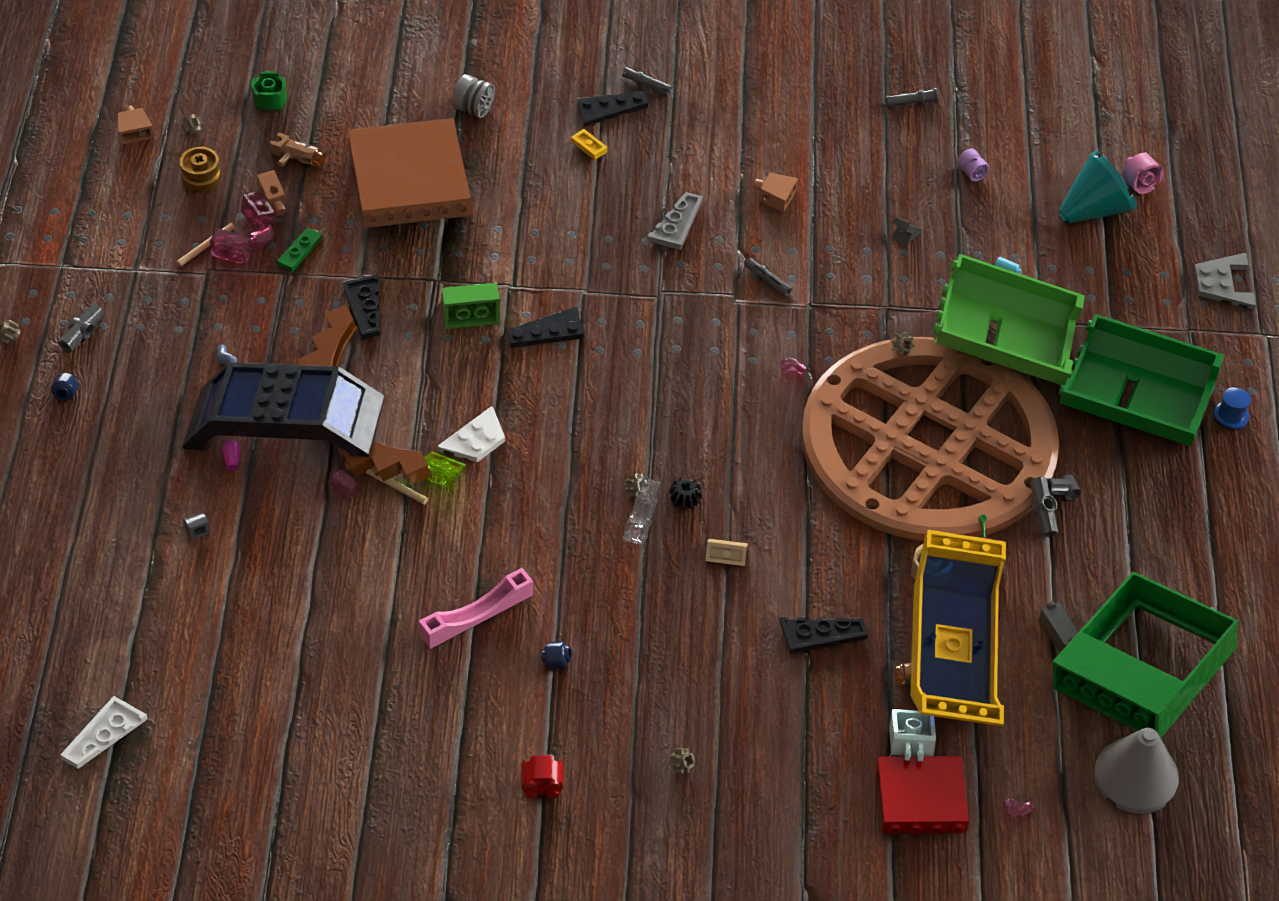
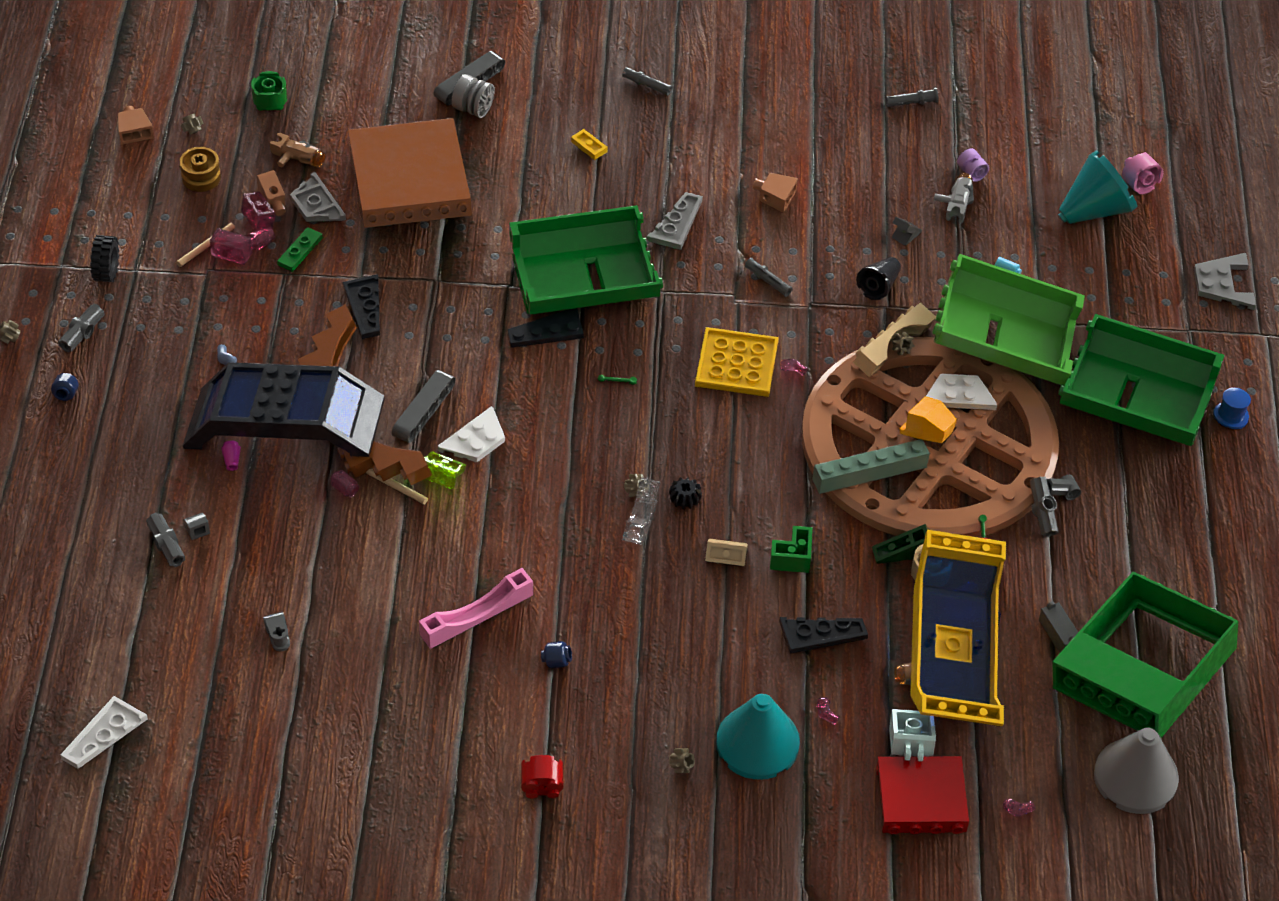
bright green brick [442,283,500,329] -> none
black wing [577,91,648,127] -> none
none -> black tyre [90,235,119,282]
none -> dark grey piece [146,512,185,567]
none -> dark grey piece [263,611,290,651]
none -> light grey wing [290,172,346,222]
none -> dark grey beam [392,370,456,443]
none -> dark grey beam [433,51,506,106]
none -> green panel [509,205,663,314]
none -> green hinge [598,375,637,385]
none -> yellow tile [695,327,779,397]
none -> teal cone [716,694,800,780]
none -> green brick [770,526,813,573]
none -> sand green brick [812,439,930,494]
none -> clear pink arm [816,697,840,725]
none -> tan arch [853,303,936,377]
none -> black cone [856,257,901,300]
none -> dark green slope [872,524,930,564]
none -> light orange helmet [899,396,957,443]
none -> white wing [926,374,997,410]
none -> light grey piece [934,173,974,223]

